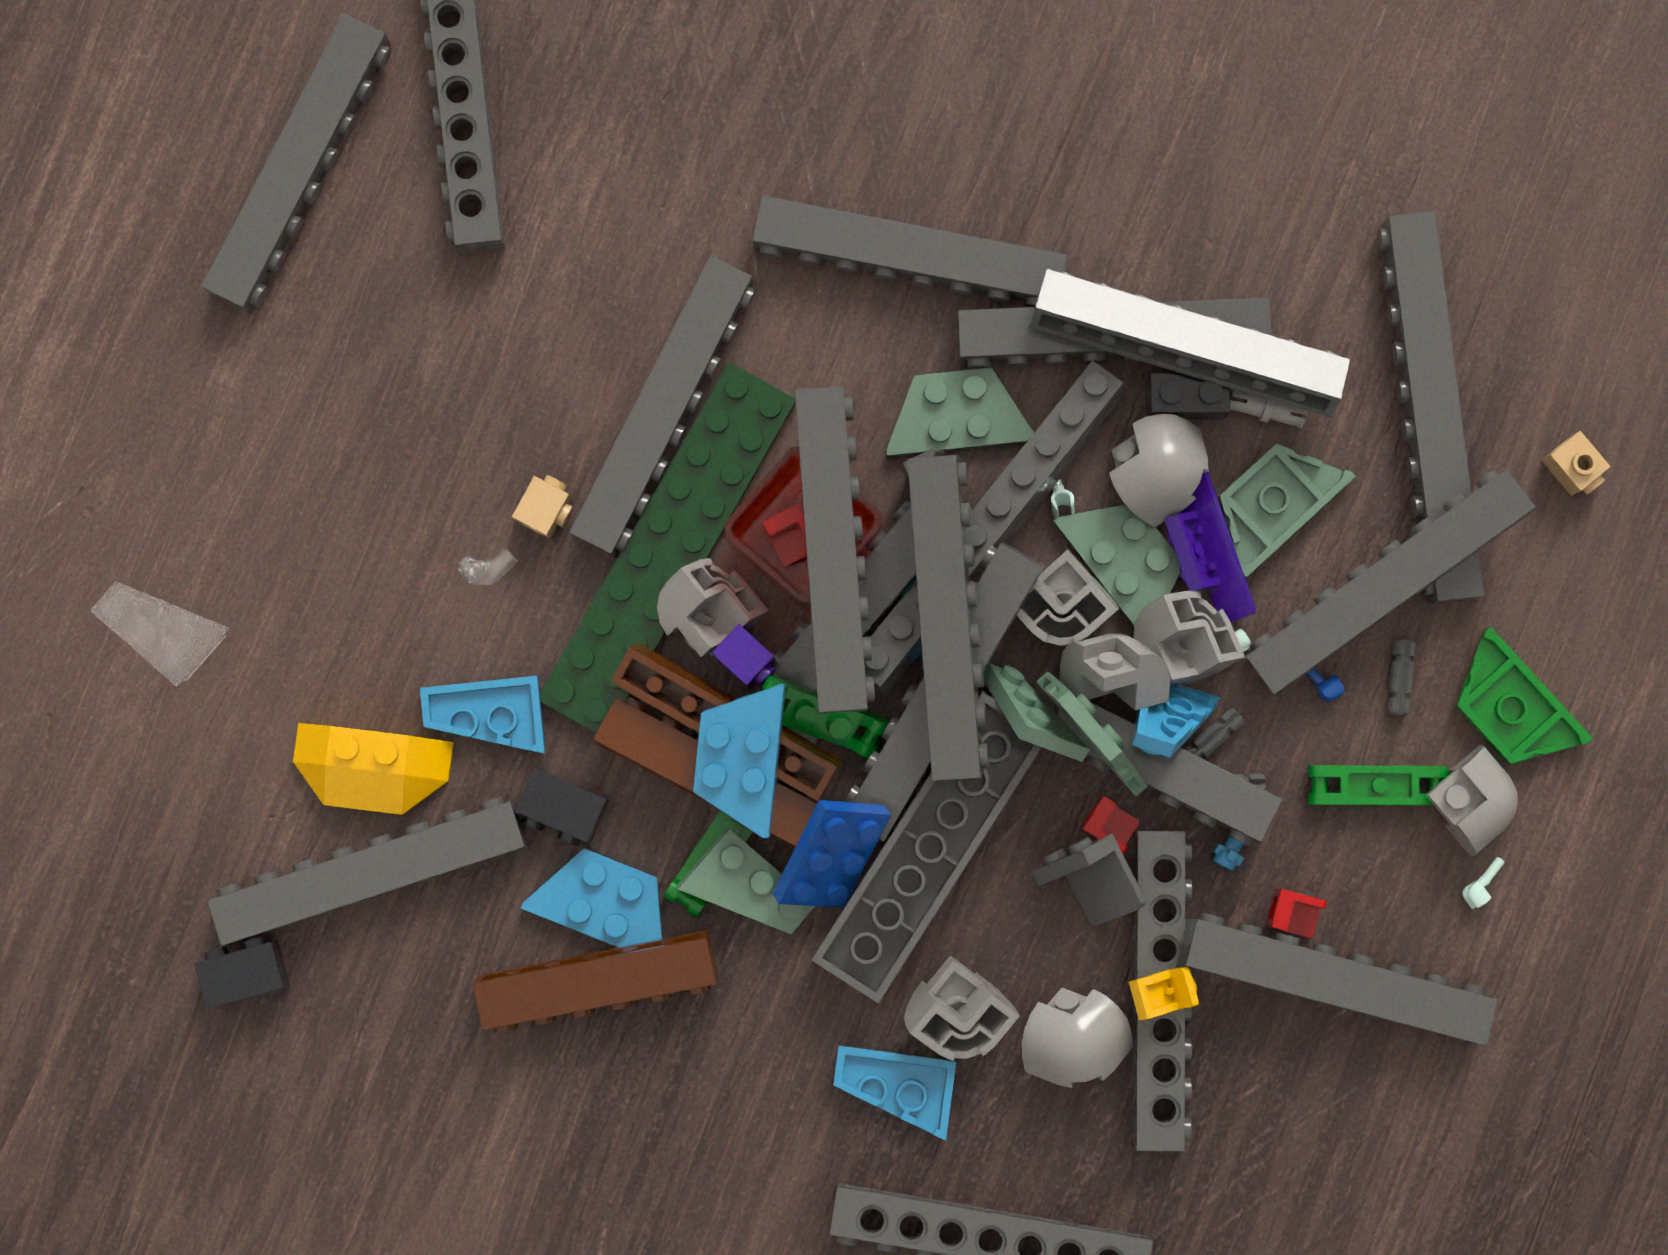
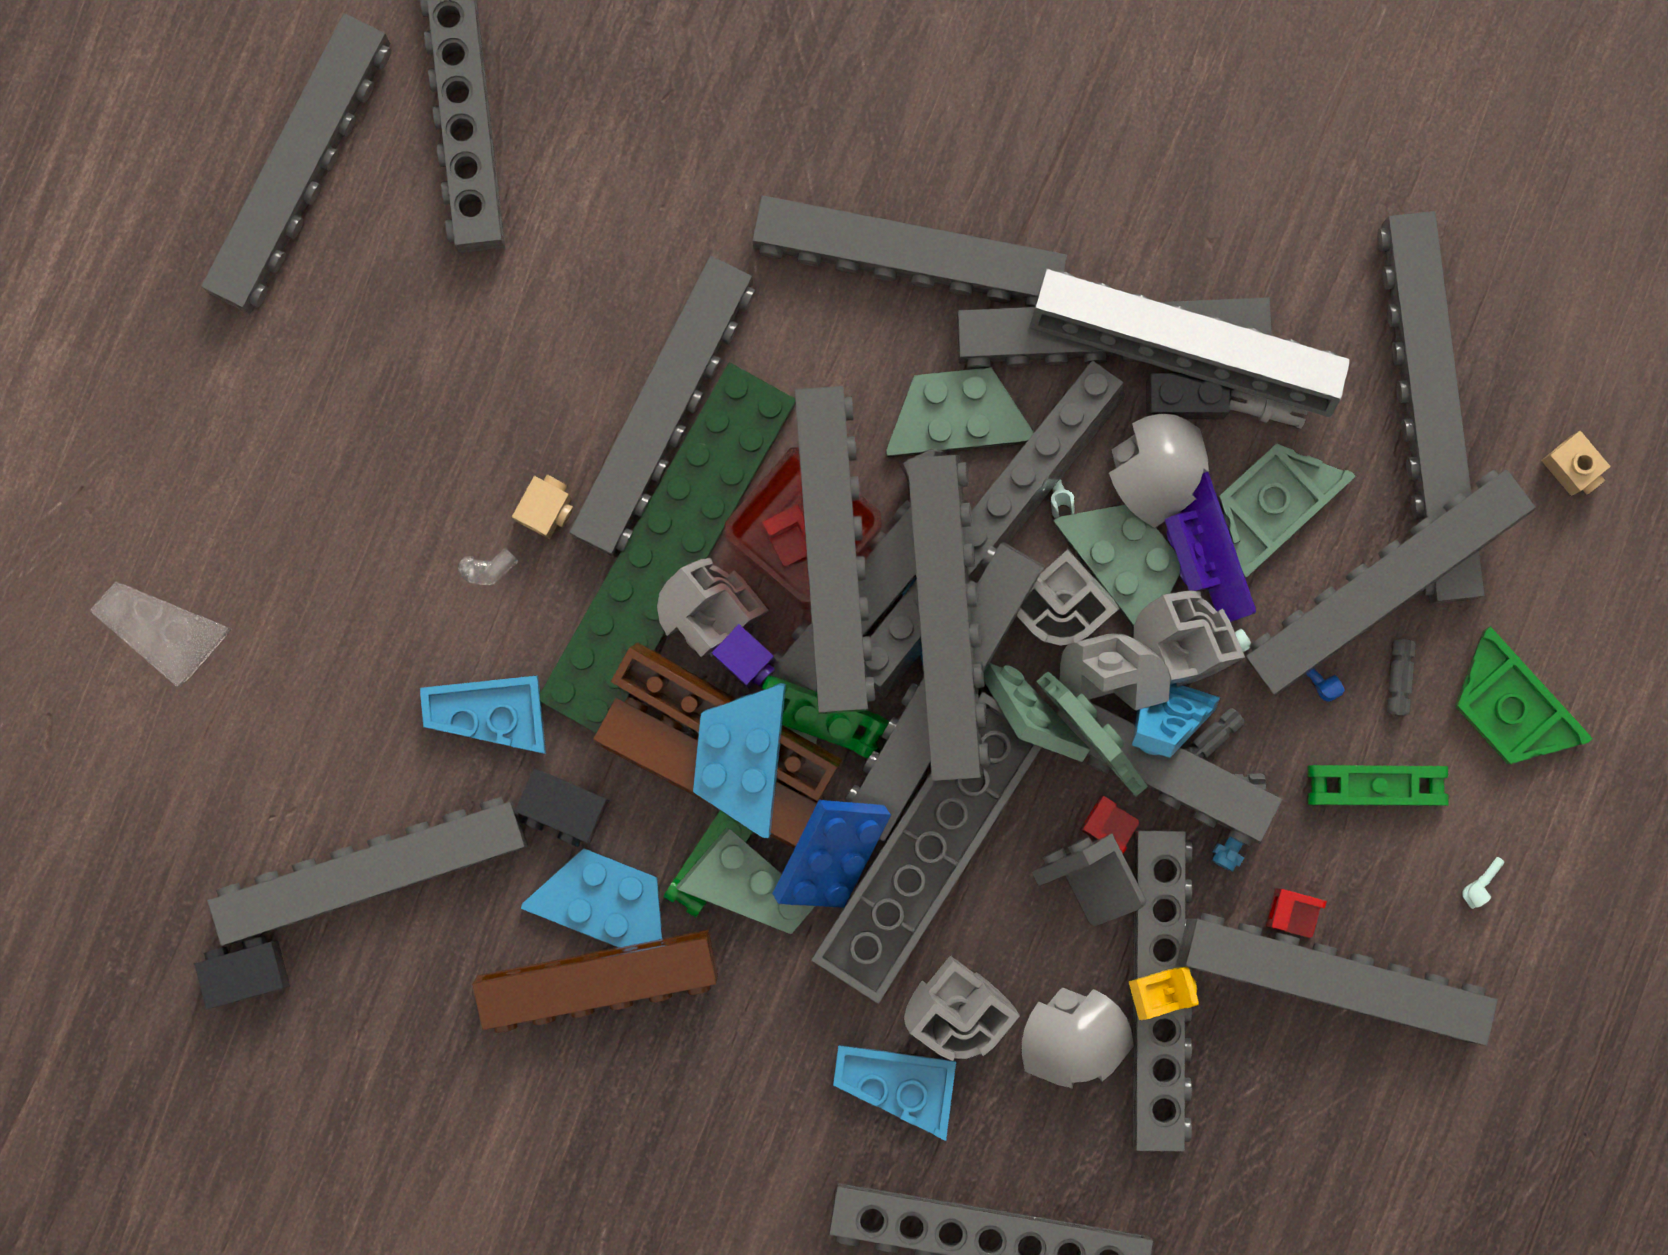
yellow wedge [293,723,454,815] -> none
light grey brick [1425,745,1518,856] -> none

